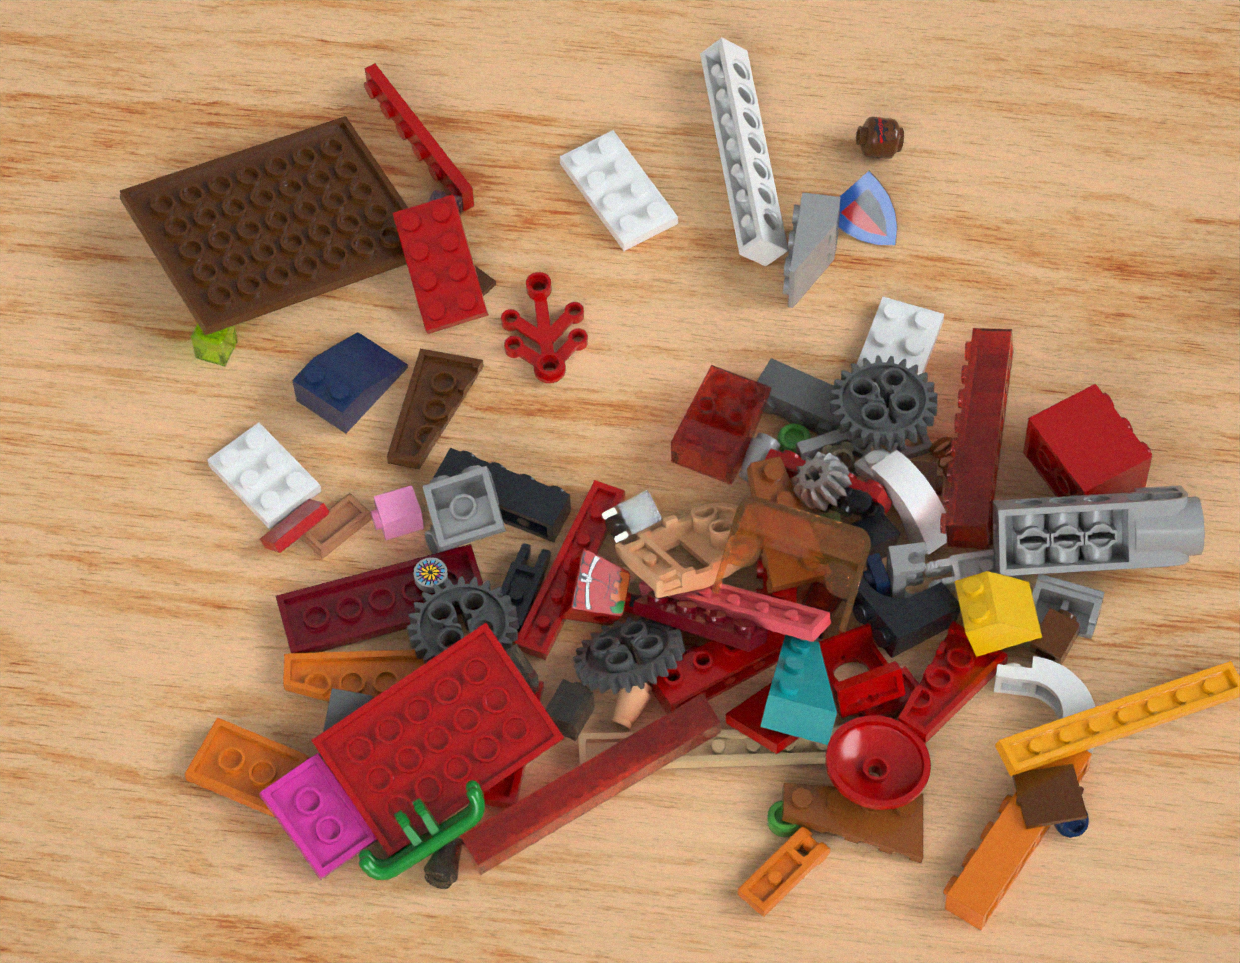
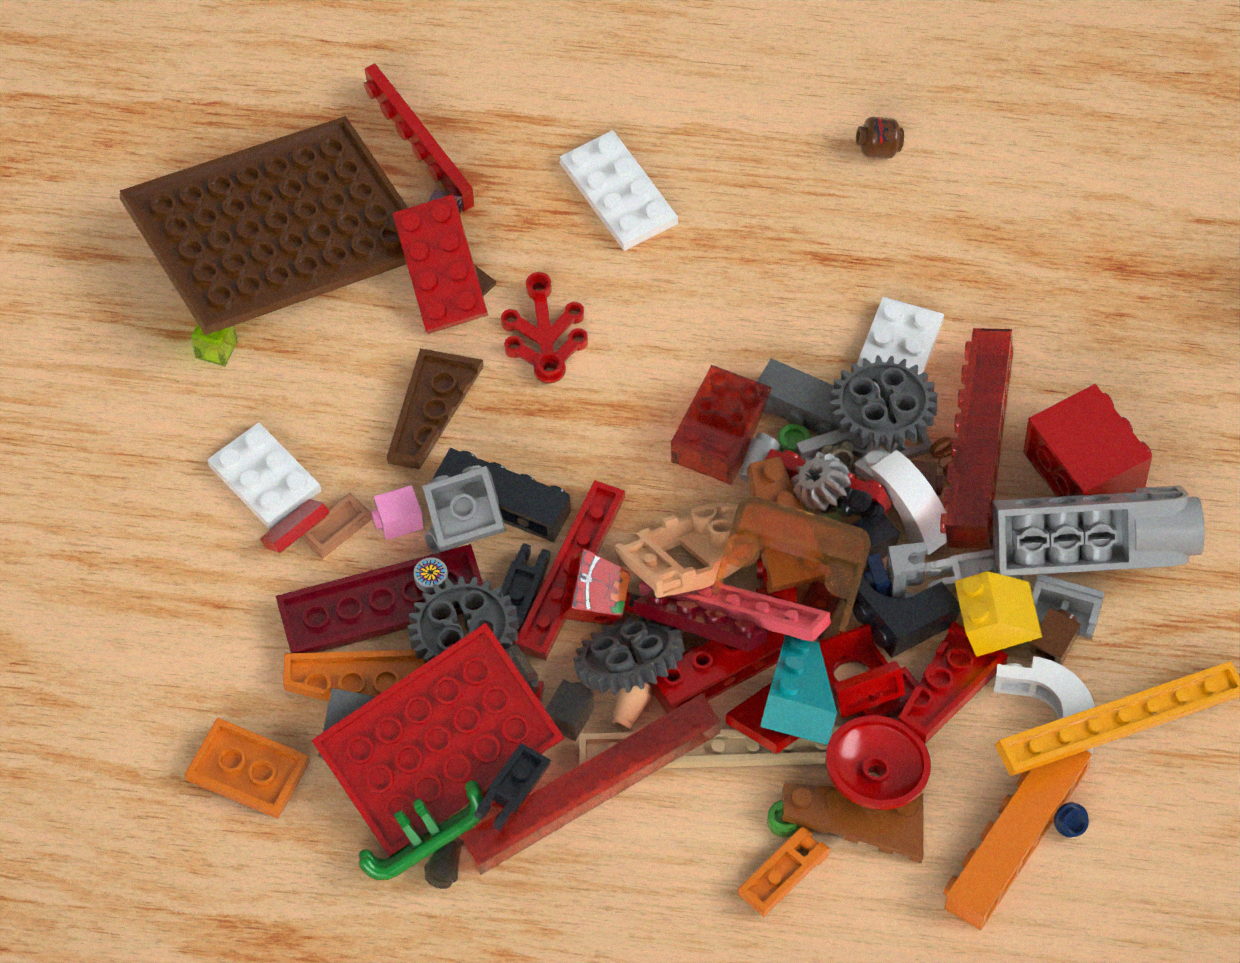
dark pink plate [259,753,377,880] -> none
dark blue slope [292,332,408,434] -> none
clear smoke brick [601,490,663,543] -> none
white brick [700,37,789,266] -> none
light grey slope [783,192,841,308] -> none
shield [839,170,898,245] -> none
reddish brown piece [1012,764,1088,829] -> none
none -> black hinge [474,743,551,831]

